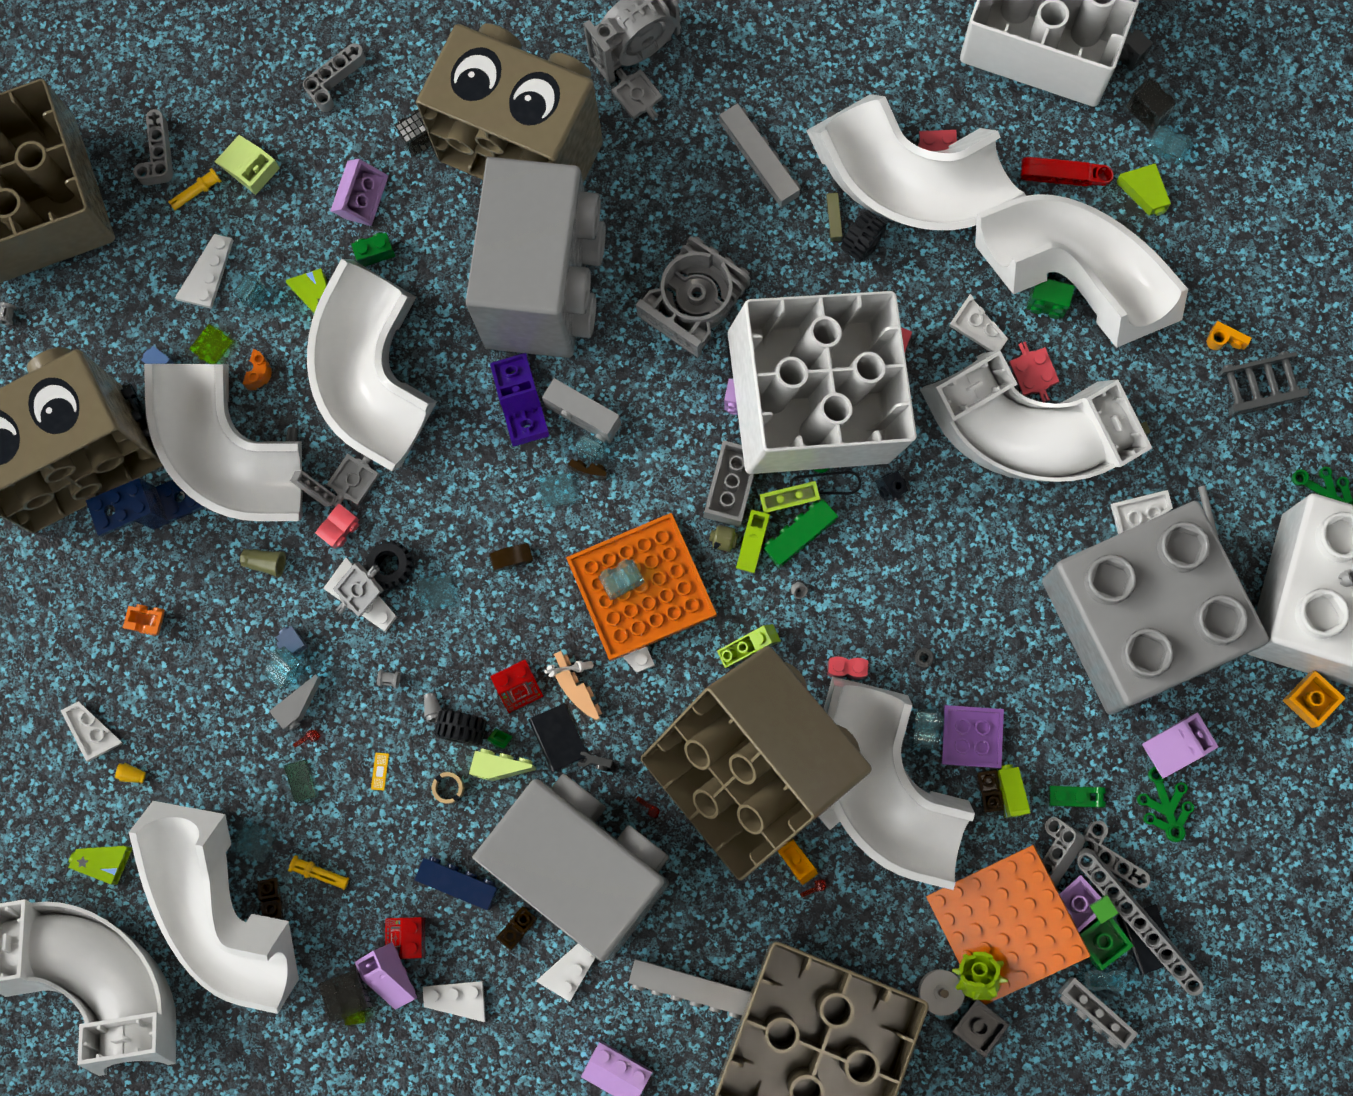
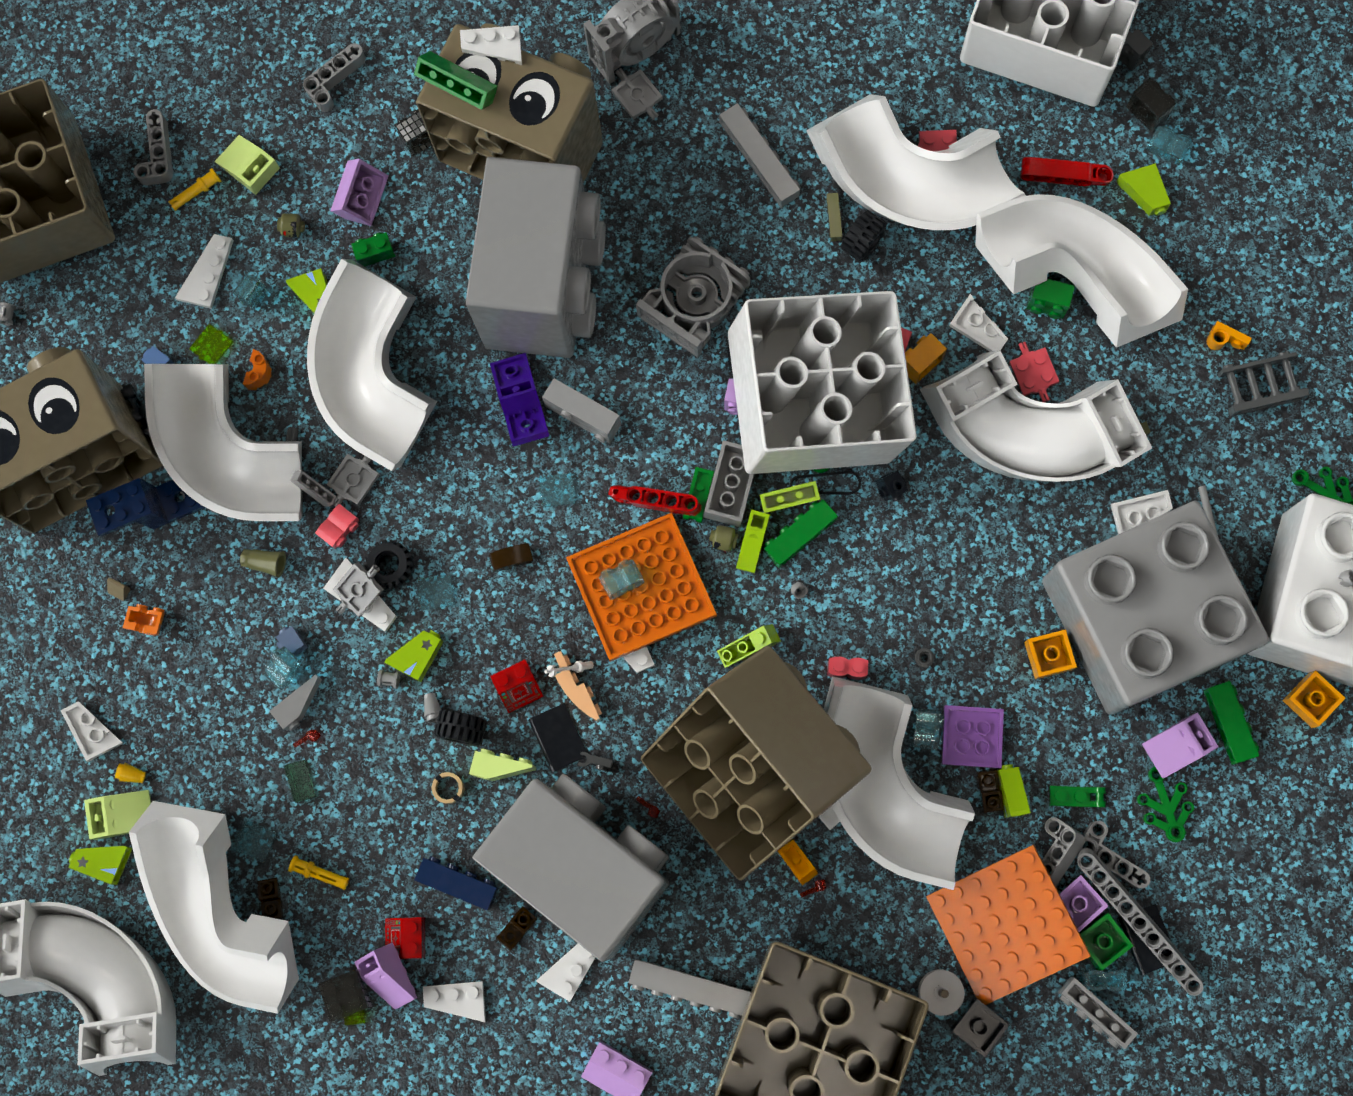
yellow sticker [371,753,389,791] -> none
green slope [487,728,512,749] -> none
dark brown slope [568,459,608,480] -> none
clear light blue head [576,434,605,462] -> none
lime brick [952,951,1008,1001] -> none
bright green tile [1089,895,1118,924] -> none
none -> yellowish green slope [84,790,151,840]
none -> dark tan slope [107,578,131,601]
none -> olive head [277,213,305,238]
none -> lime slope [384,630,443,682]
none -> green brick [414,51,498,110]
none -> white wing [460,25,522,65]
none -> red piece [608,485,701,516]
none -> green plate [683,467,714,523]
none -> light orange brick [905,333,947,384]
none -> light orange brick [1024,629,1077,680]
none -> green brick [1203,681,1259,765]

